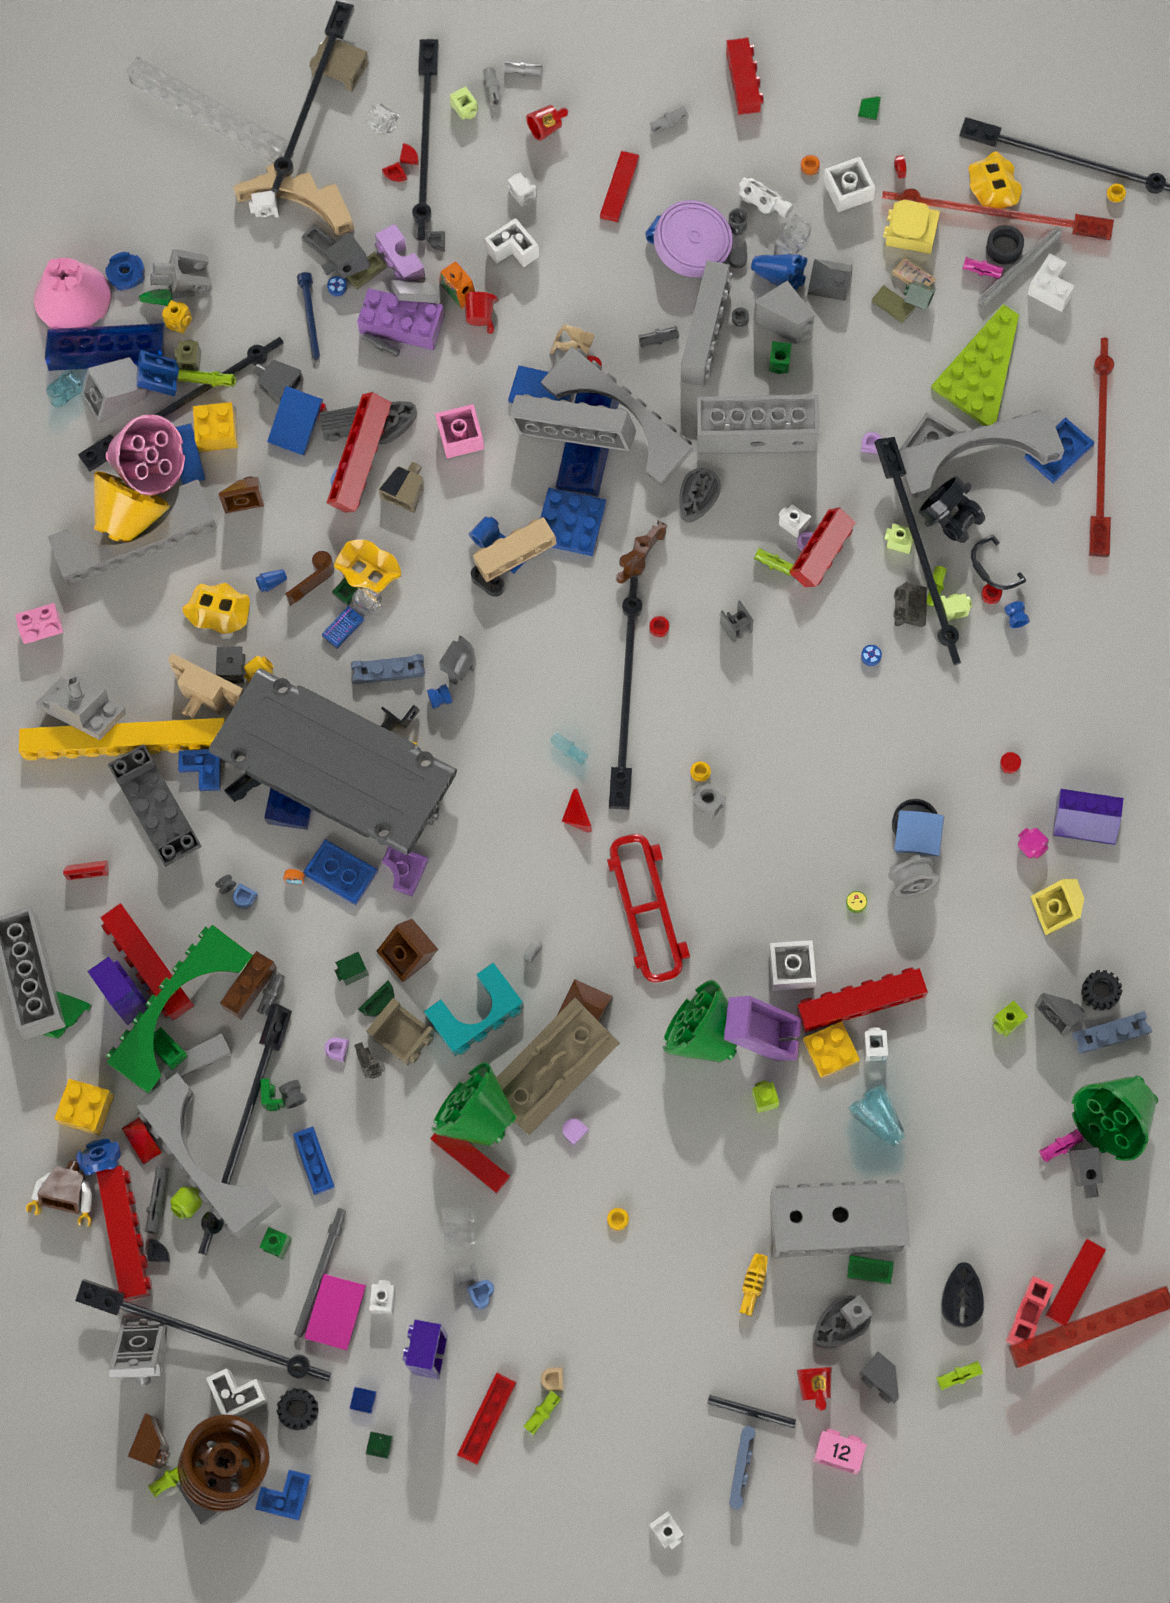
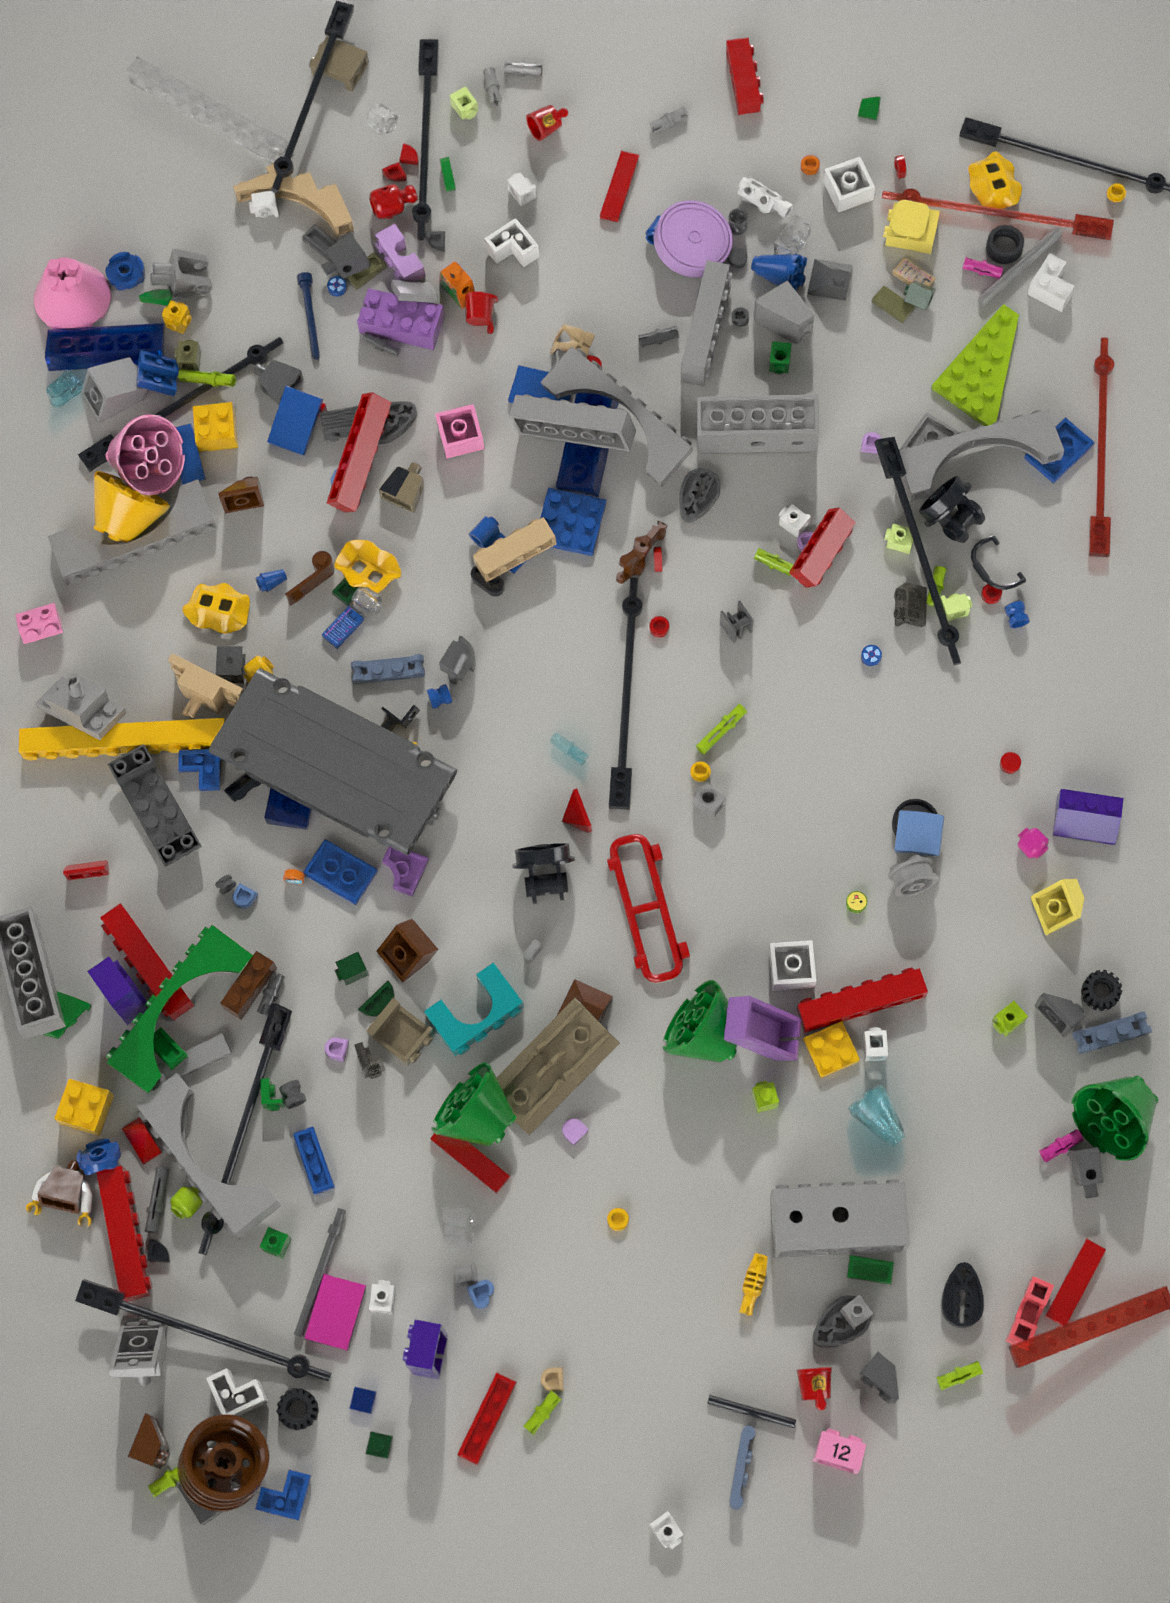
none -> red piece [369,184,418,219]
none -> green beam [439,157,456,192]
none -> black piece [512,843,575,904]
none -> red tile [653,546,663,572]
none -> lime pin [695,703,748,755]

